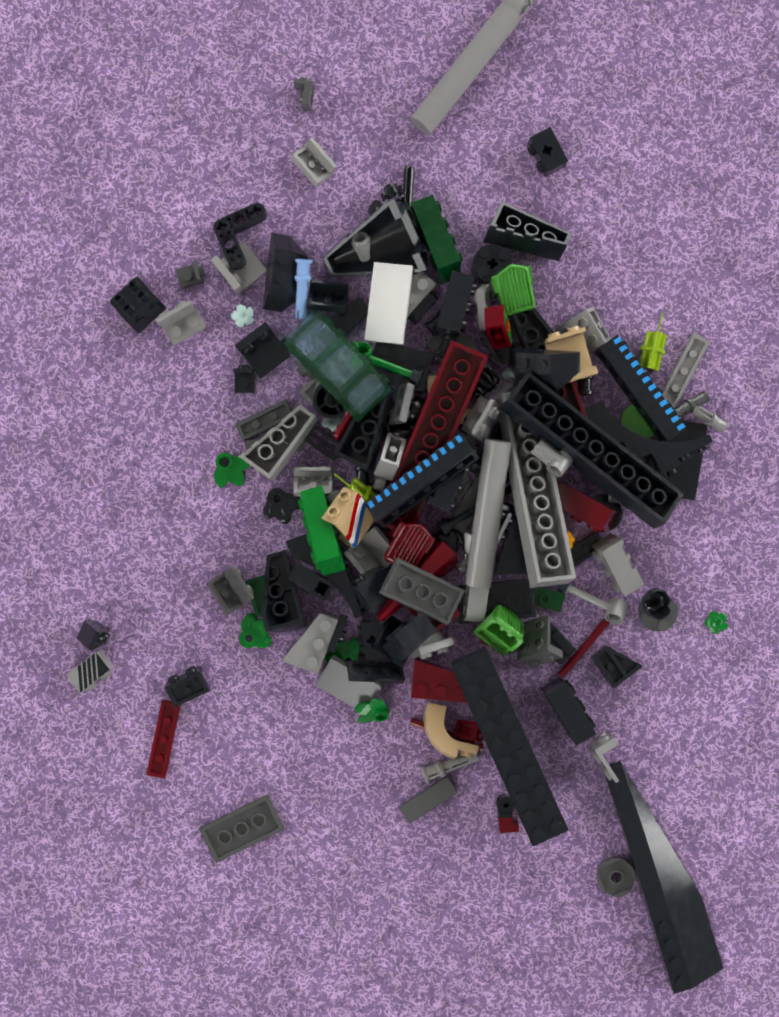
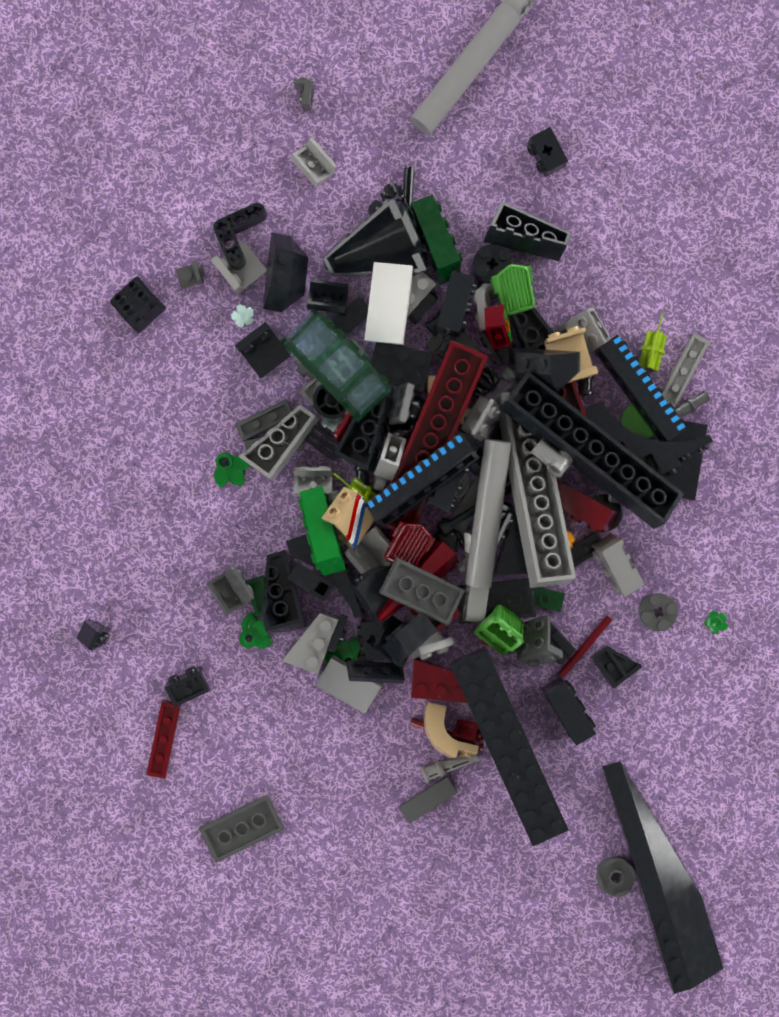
brick [66,649,115,693] -> none
light grey bracket [155,301,207,346] -> none
black bracket [233,365,255,393] -> none
black plate [263,488,300,524] -> none
light blue pin [294,259,313,319] -> none
green piece [350,342,424,385] -> none
light grey cone [351,232,371,262] -> none
green plate [354,698,390,723] -> none
leg [496,794,519,833] -> none
light grey piece [555,583,628,625] -> none
light grey bracket [589,731,619,783] -> none
black hair [642,588,672,620] -> none
light grey axle [693,406,728,432] -> none

